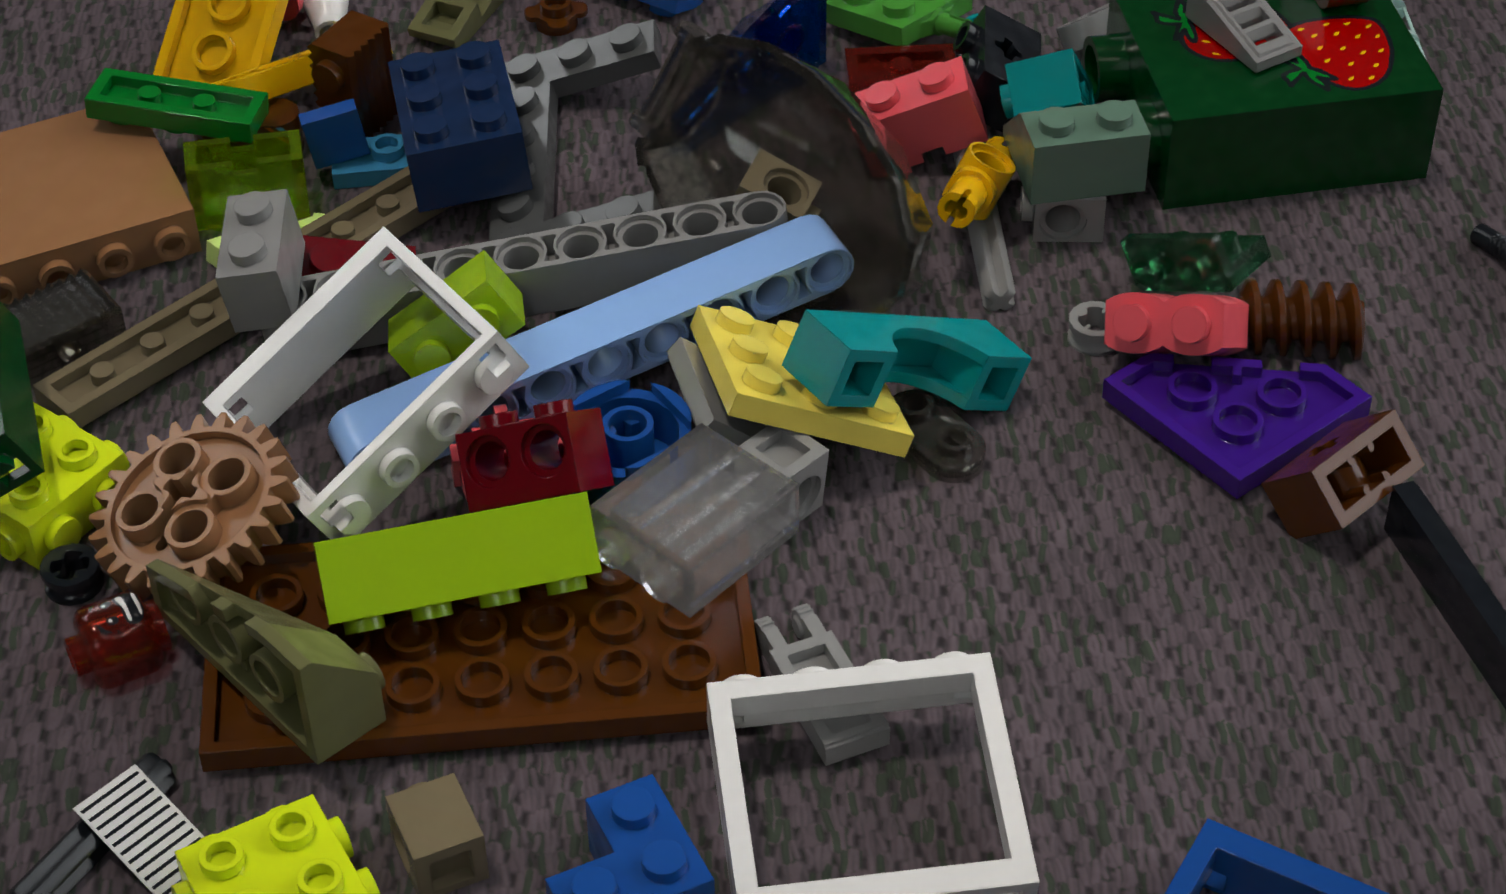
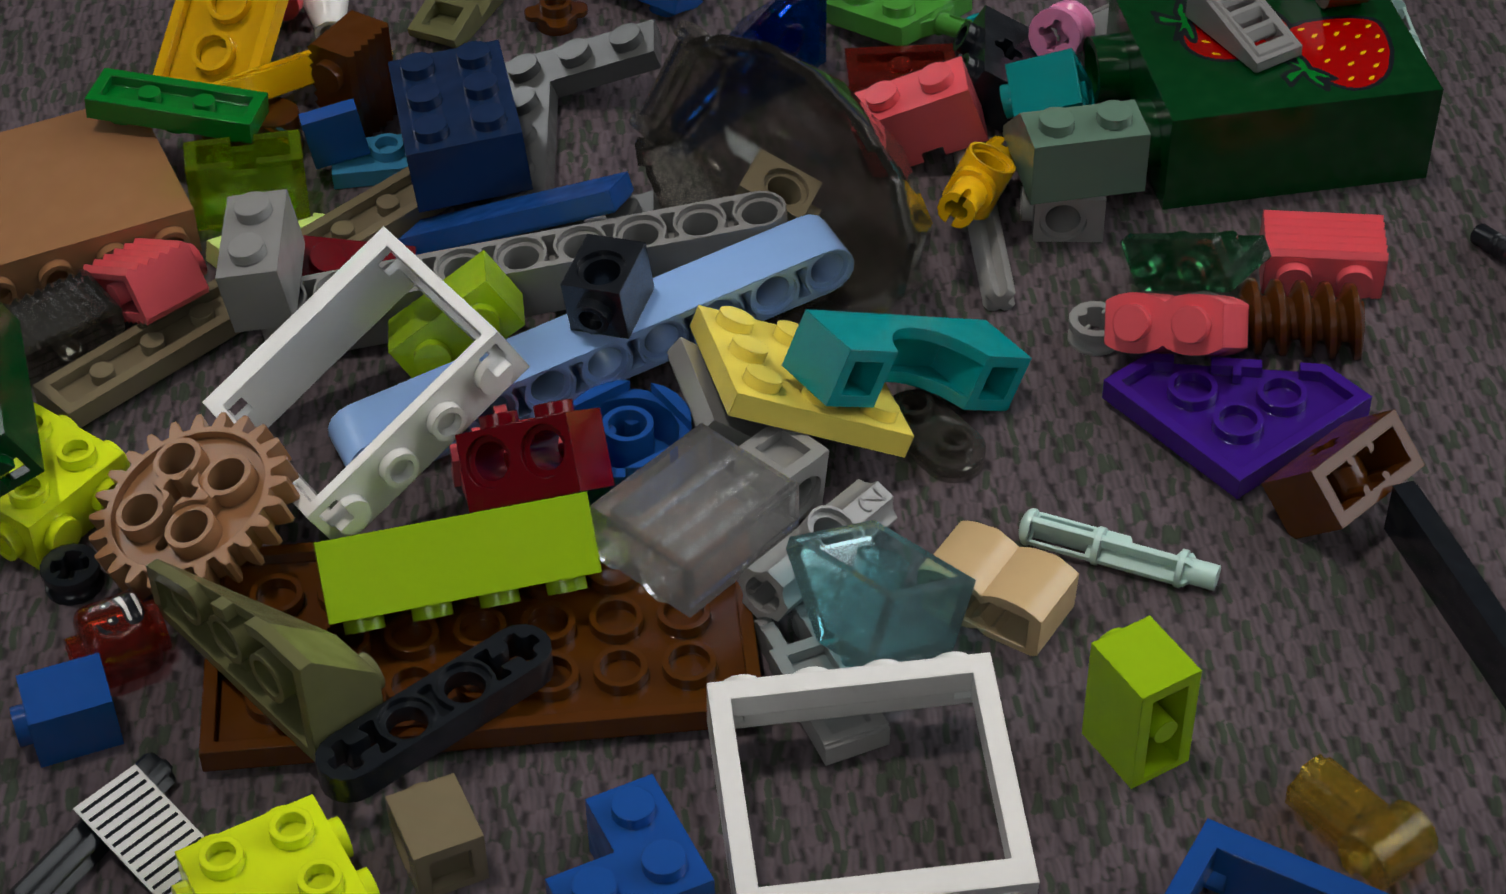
none -> blue brick [9,652,124,768]
none -> coral brick [82,238,209,326]
none -> black beam [315,624,554,803]
none -> blue tile [398,171,634,255]
none -> black brick [560,234,655,339]
none -> light grey piece [737,479,898,622]
none -> clear light blue slope [786,520,976,668]
none -> tan brick [919,521,1079,656]
none -> light aqua piece [1018,508,1221,591]
none -> bright pink wheel [1028,0,1095,56]
none -> lime brick [1082,615,1202,789]
none -> coral brick [1258,210,1389,299]
none -> clear yellow piece [1285,754,1438,891]

